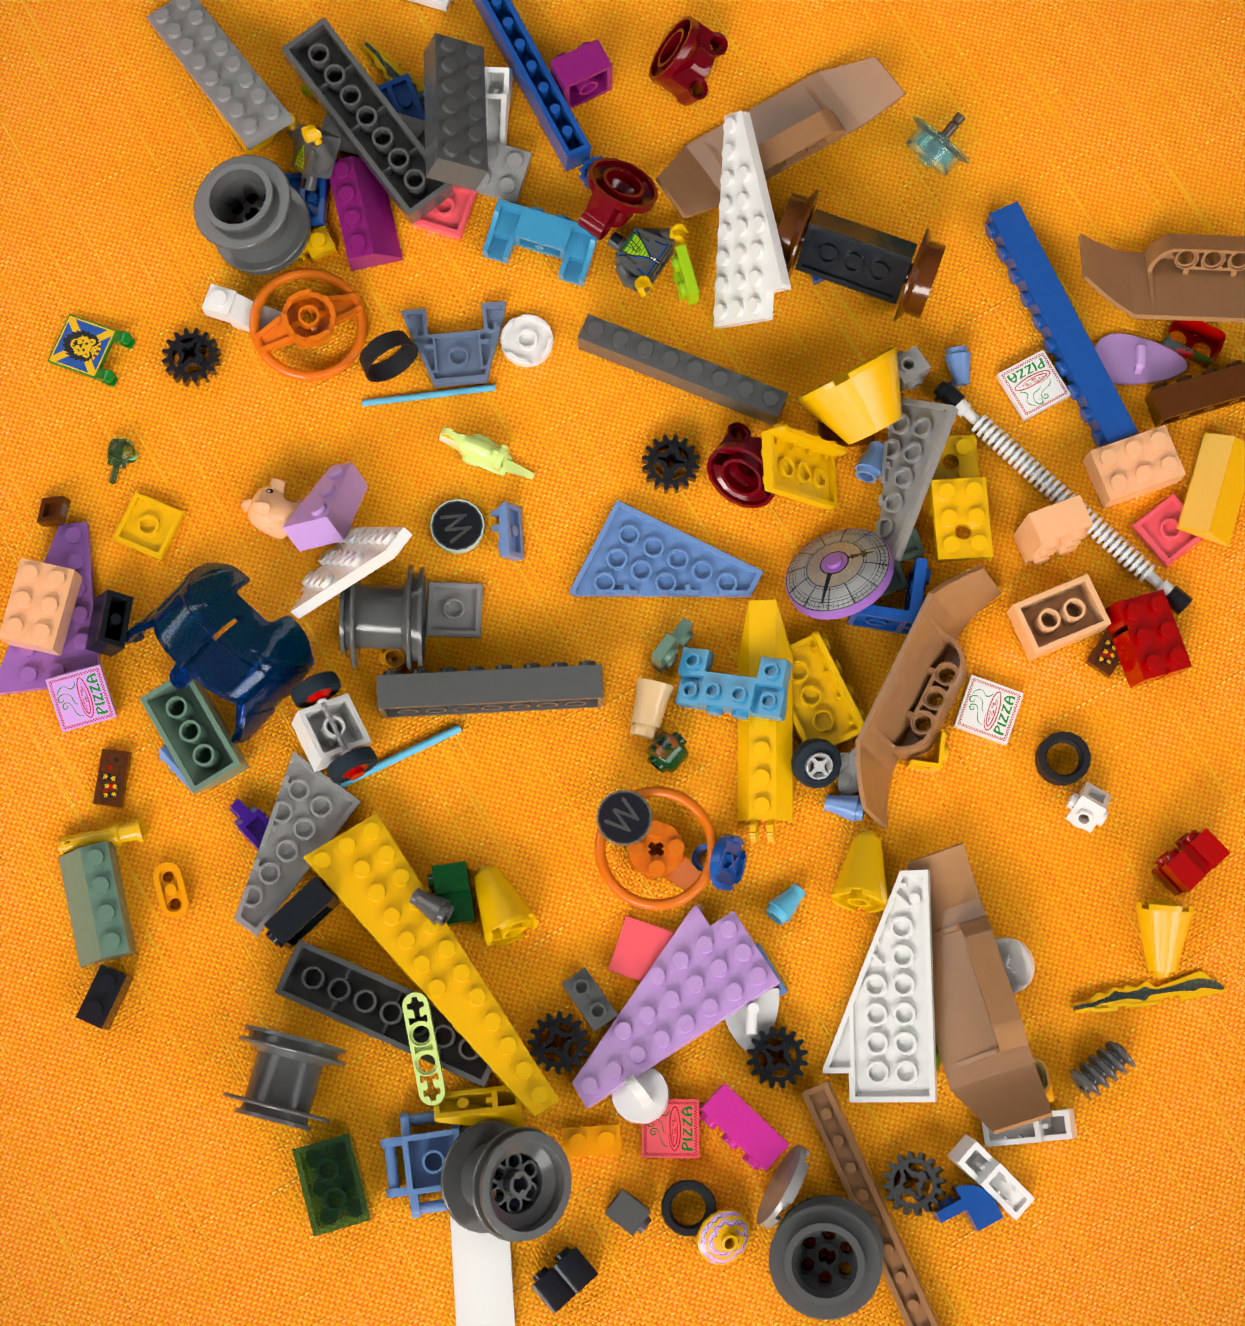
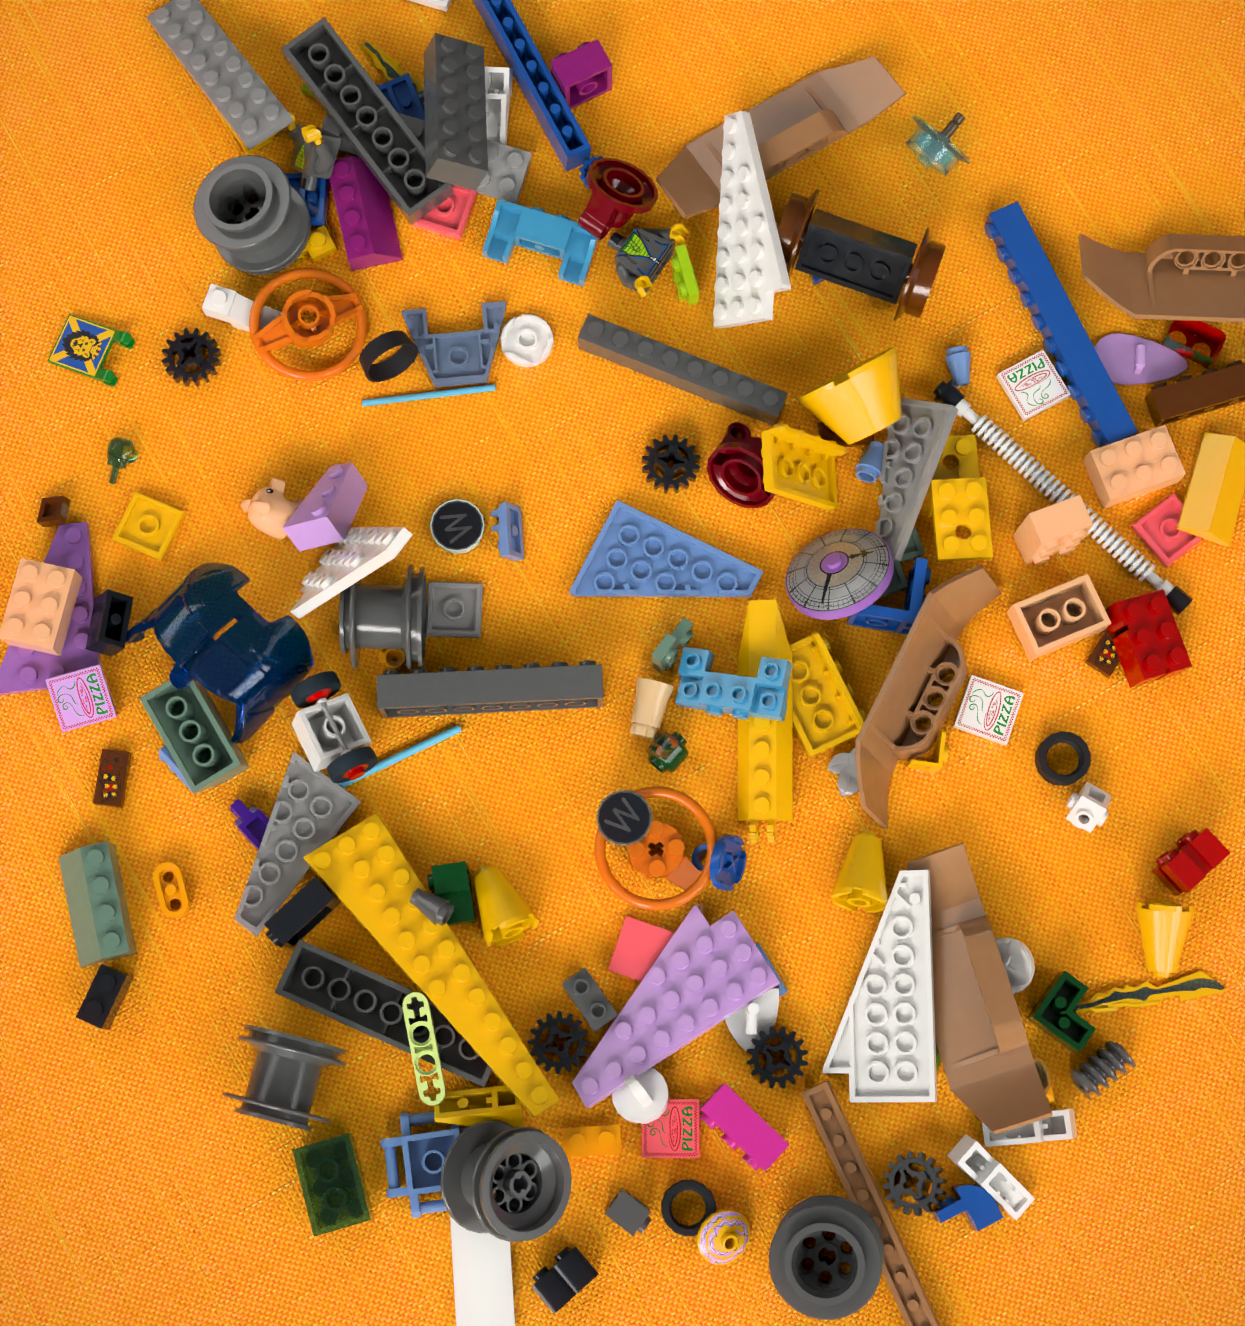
yellow pin [58,817,147,855] -> none
yellowish green animal [439,427,535,480] -> none
dark red piece [649,15,728,106] -> none
light grey tile [757,1145,810,1229] -> none
medium azure cone [765,883,806,926] -> none
black wheel [791,738,842,789] -> none
medium blue cone [824,794,865,823] -> none
light grey brick [897,345,931,392] -> none
none -> dark green brick [1026,971,1096,1053]

